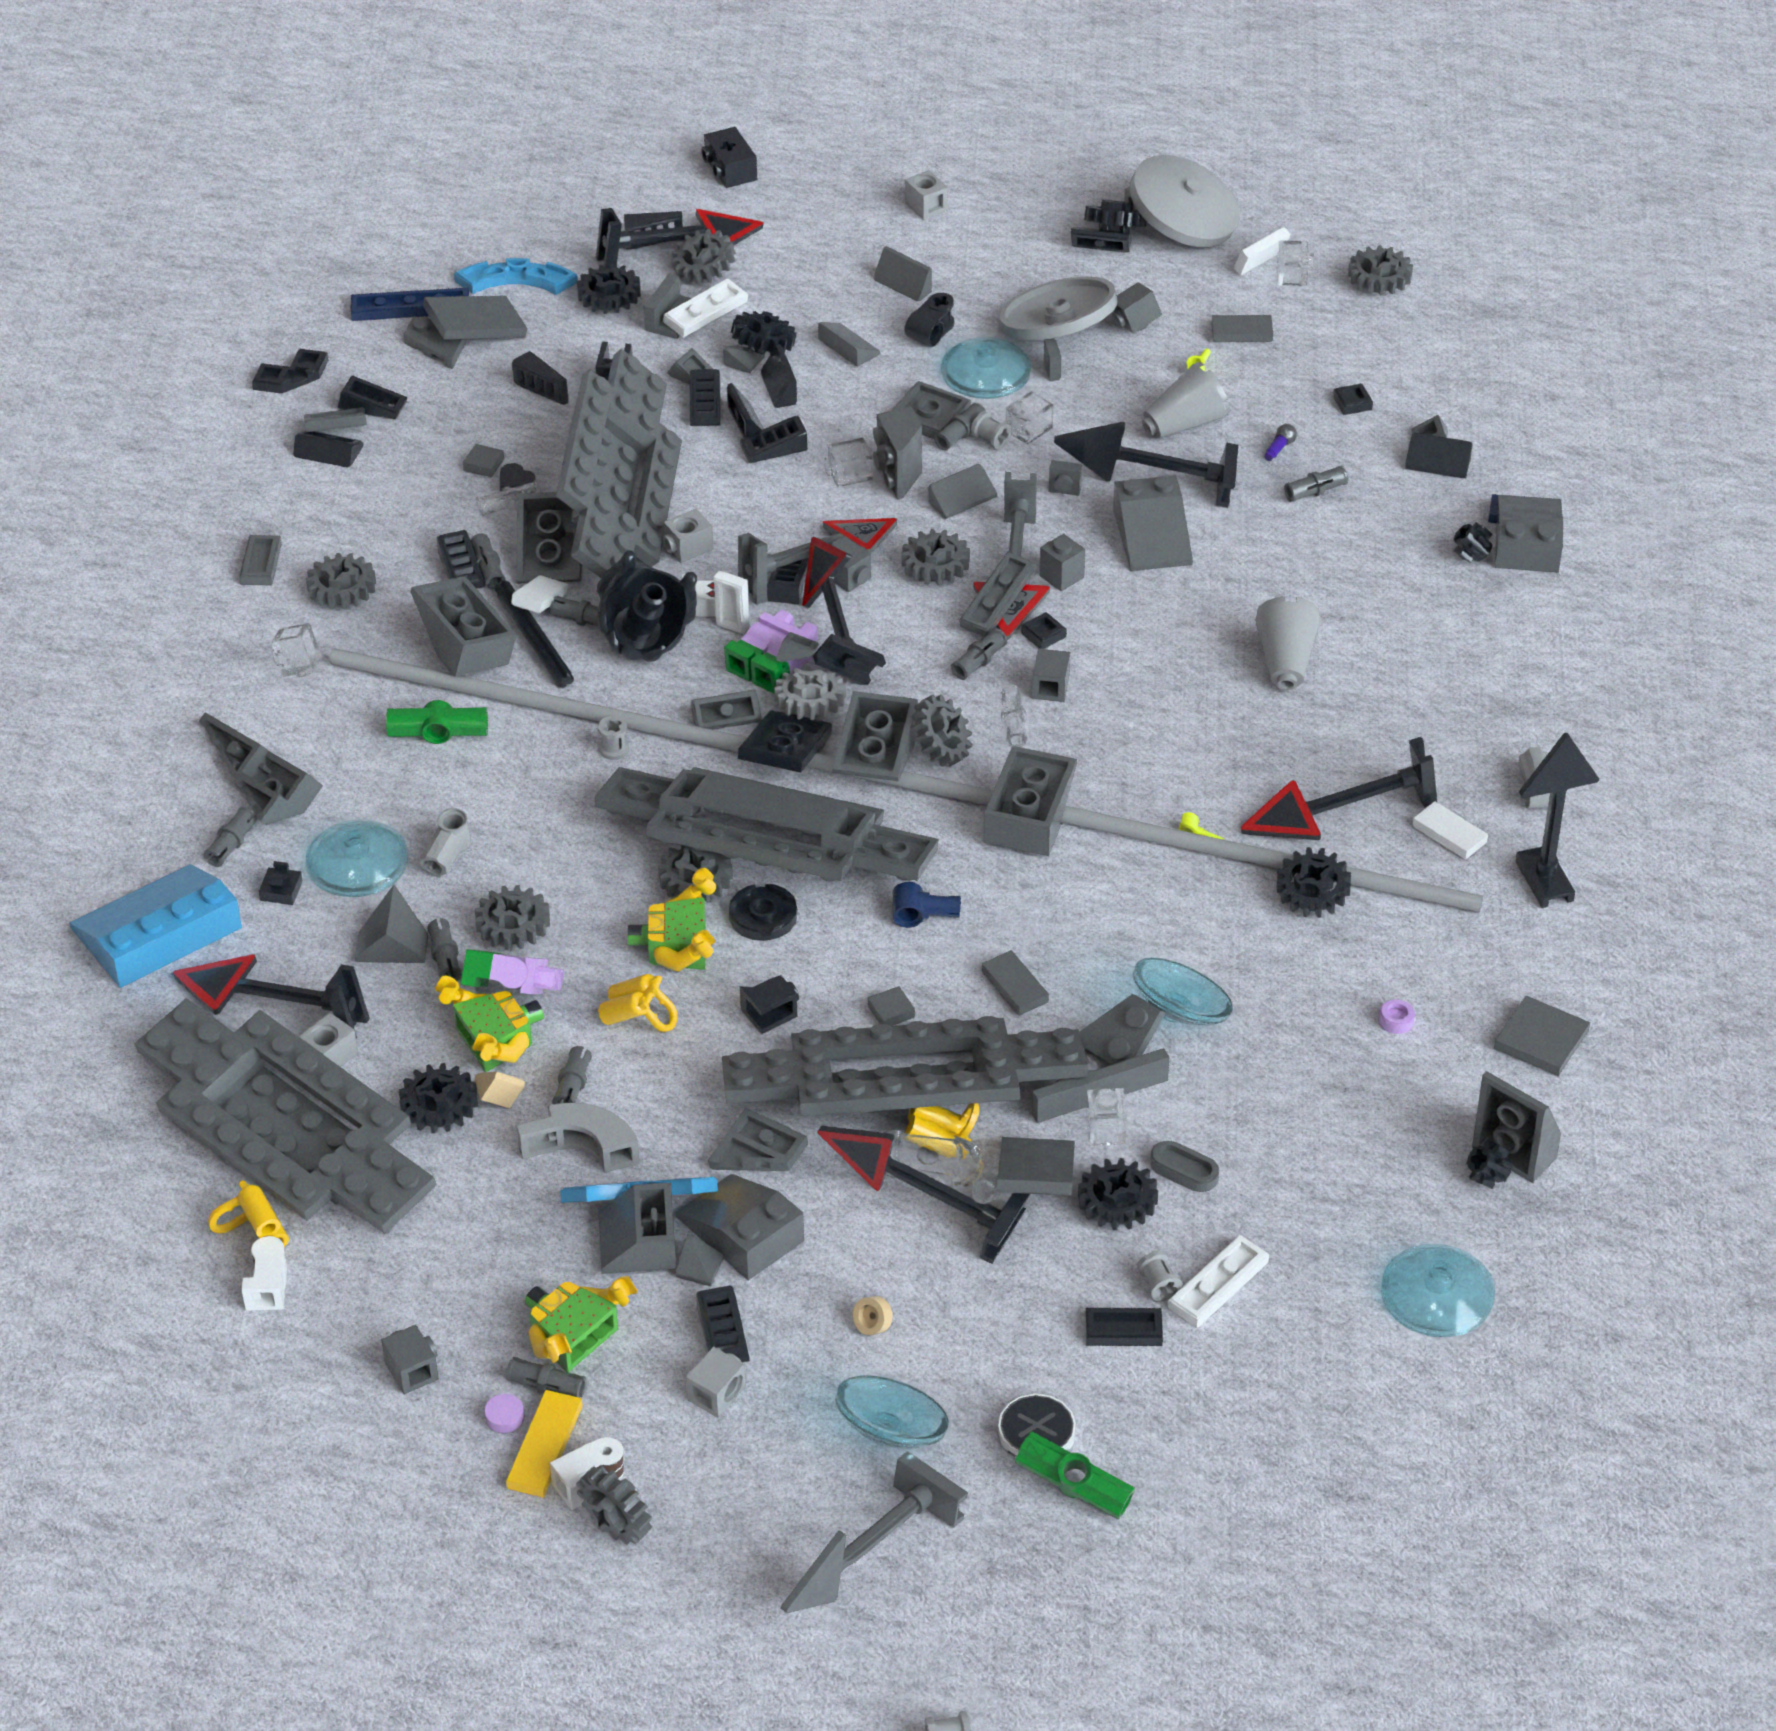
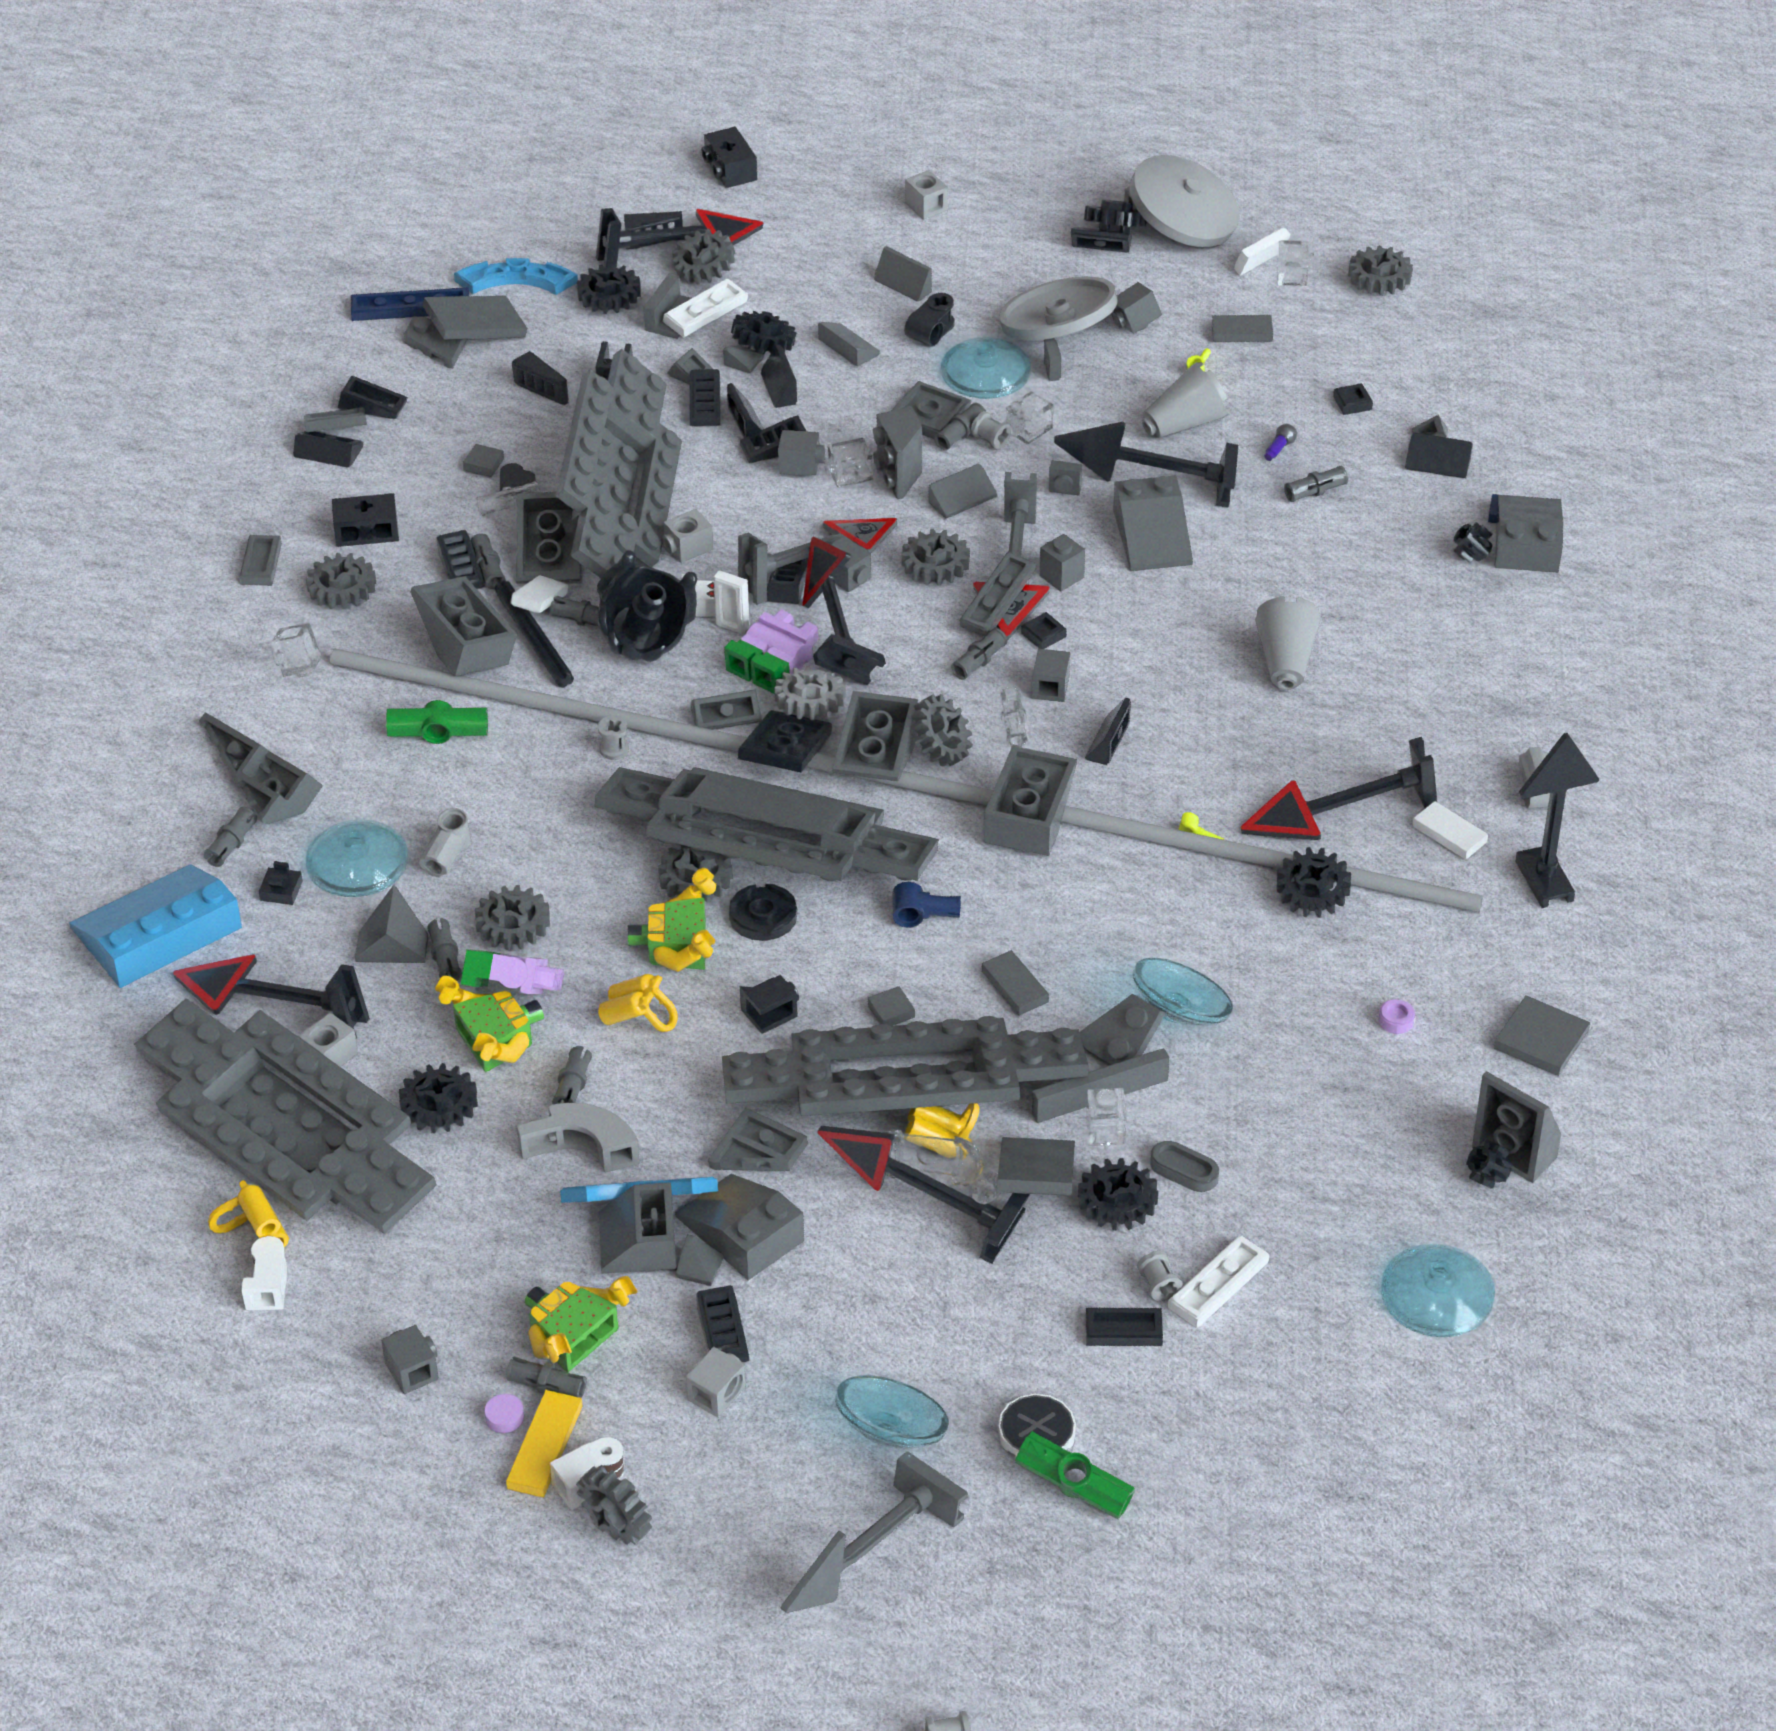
black tile [252,349,329,394] -> none
tan slope [475,1071,525,1109] -> none
dark grey slope [776,632,819,662] -> none
tan tile [853,1296,893,1335] -> none
none -> black brick [332,493,399,547]
none -> dark grey brick [778,430,825,476]
none -> black slope [1085,698,1131,765]

